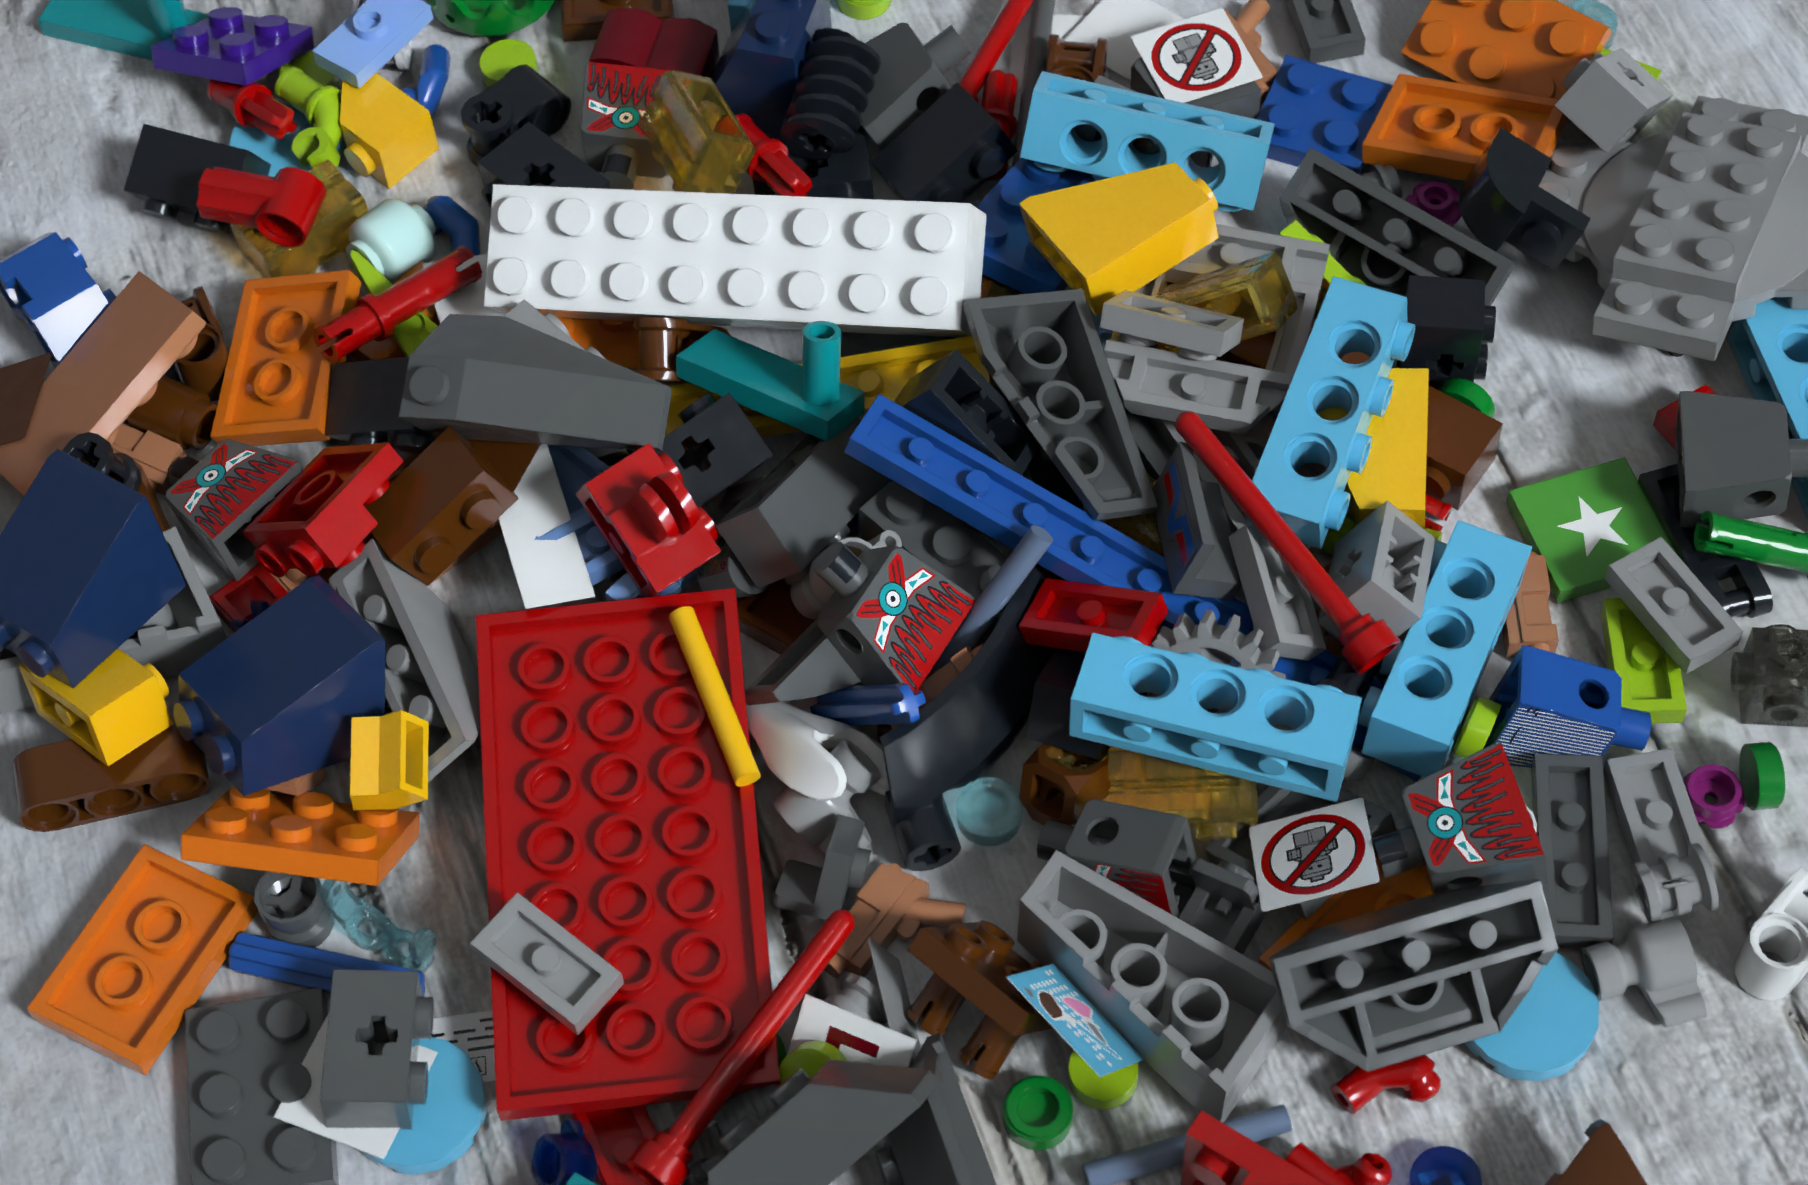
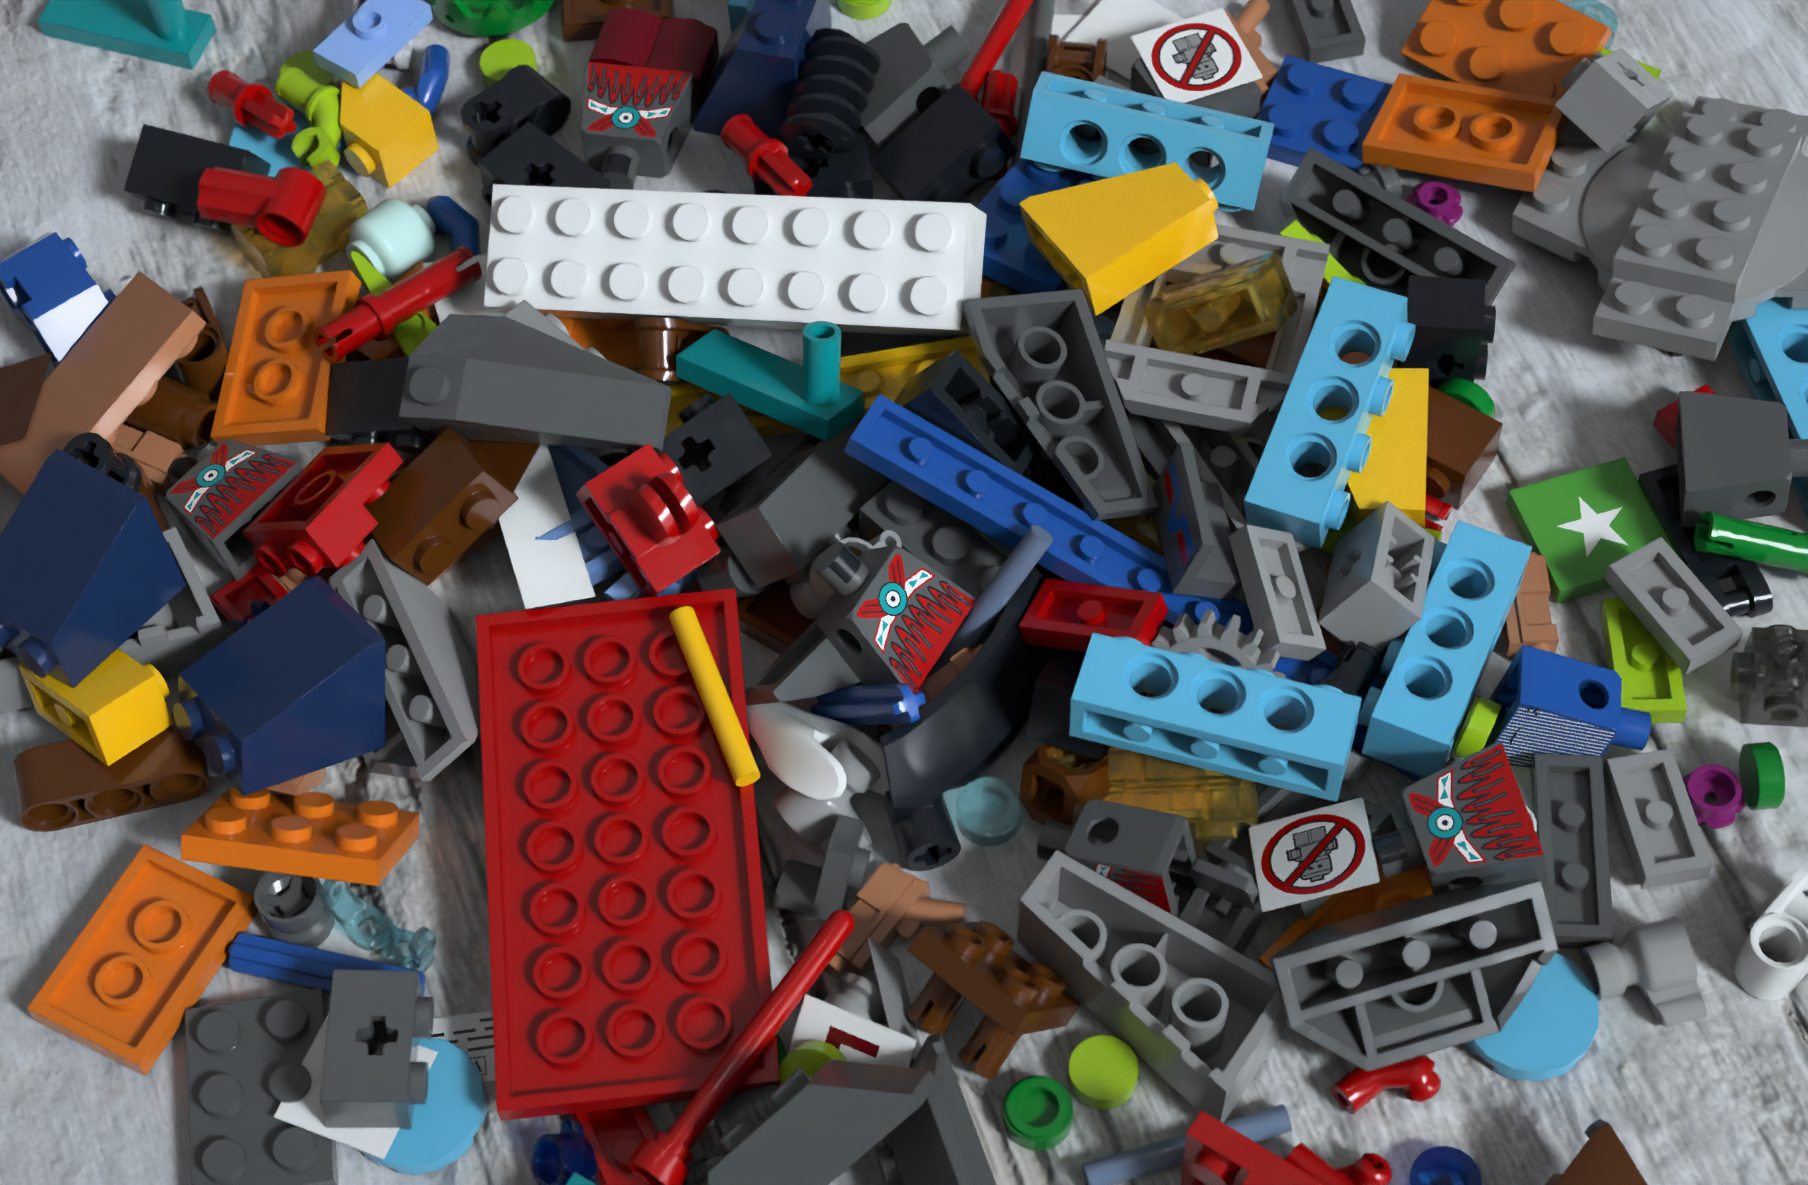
dark purple plate [151,7,314,86] -> none
yellow piece [350,710,429,810] -> none
light grey plate [470,892,624,1035] -> none
clear yellow brick [639,70,756,194] -> none
medium azure sticker [1006,963,1144,1077] -> none
light grey plate [1100,290,1244,361] -> none
red piece [1175,411,1400,674] -> none
black brick [1459,128,1591,271] -> none
light grey bush [1631,843,1719,923] -> none

